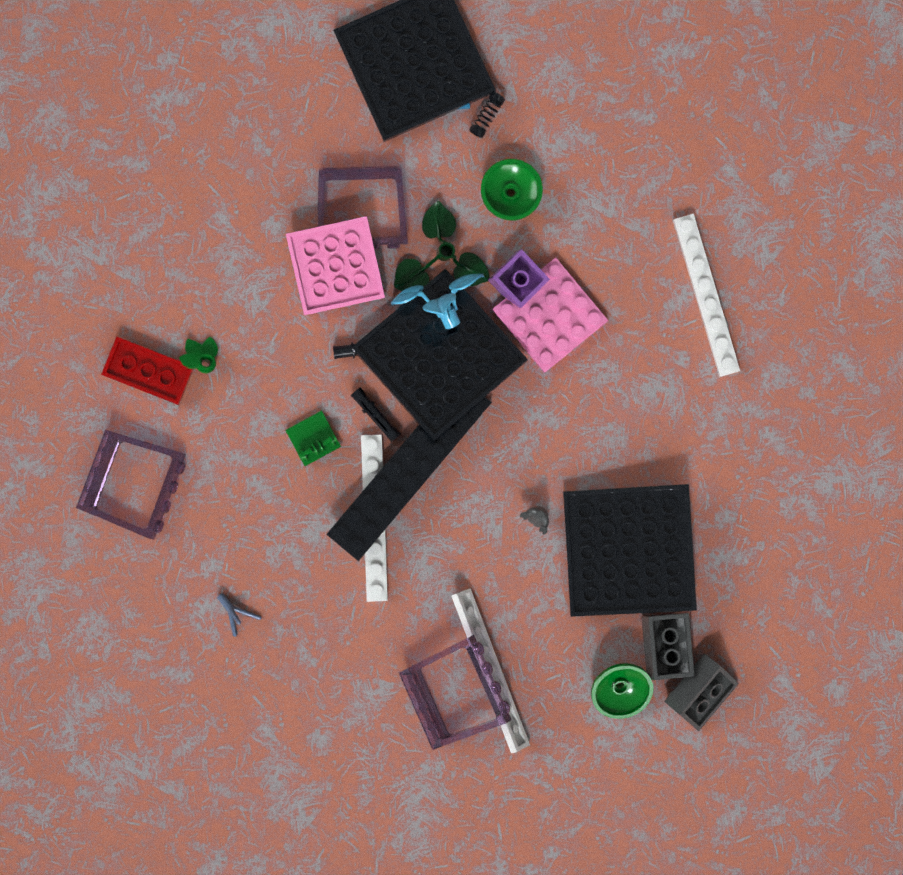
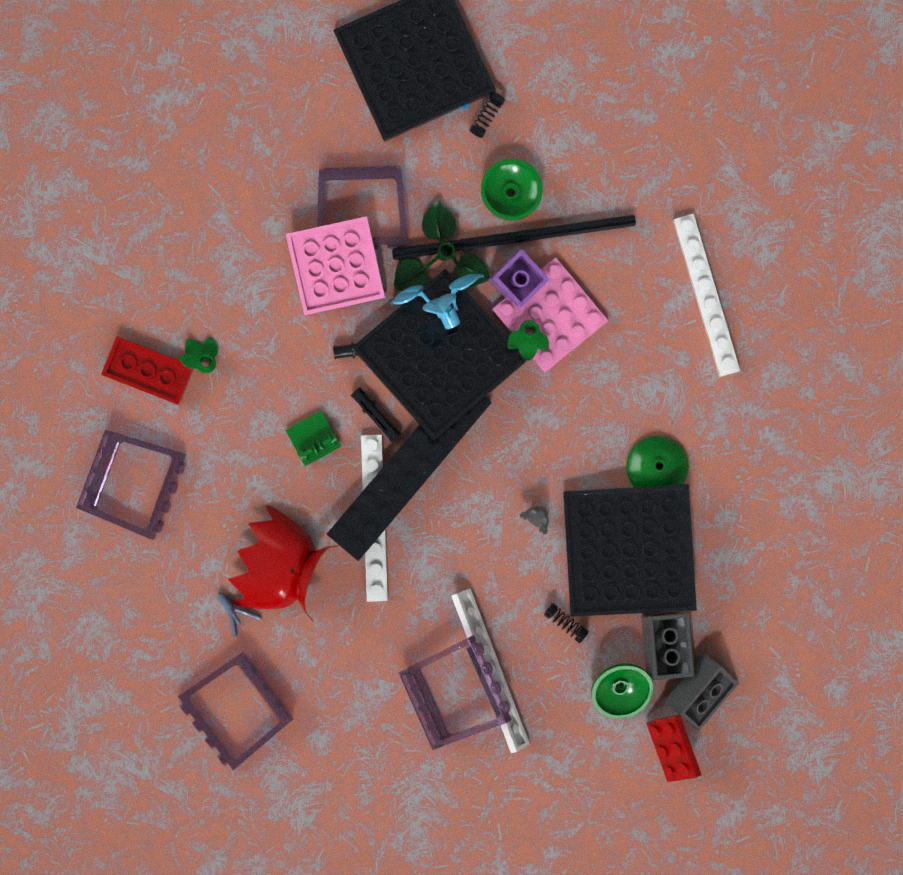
none -> clear purple windscreen [178,652,293,770]
none -> red piece [229,505,341,622]
none -> black axle [392,215,636,260]
none -> green plate [507,321,549,361]
none -> black piece [544,603,589,643]
none -> green dish [626,436,689,487]
none -> red plate [646,714,702,782]

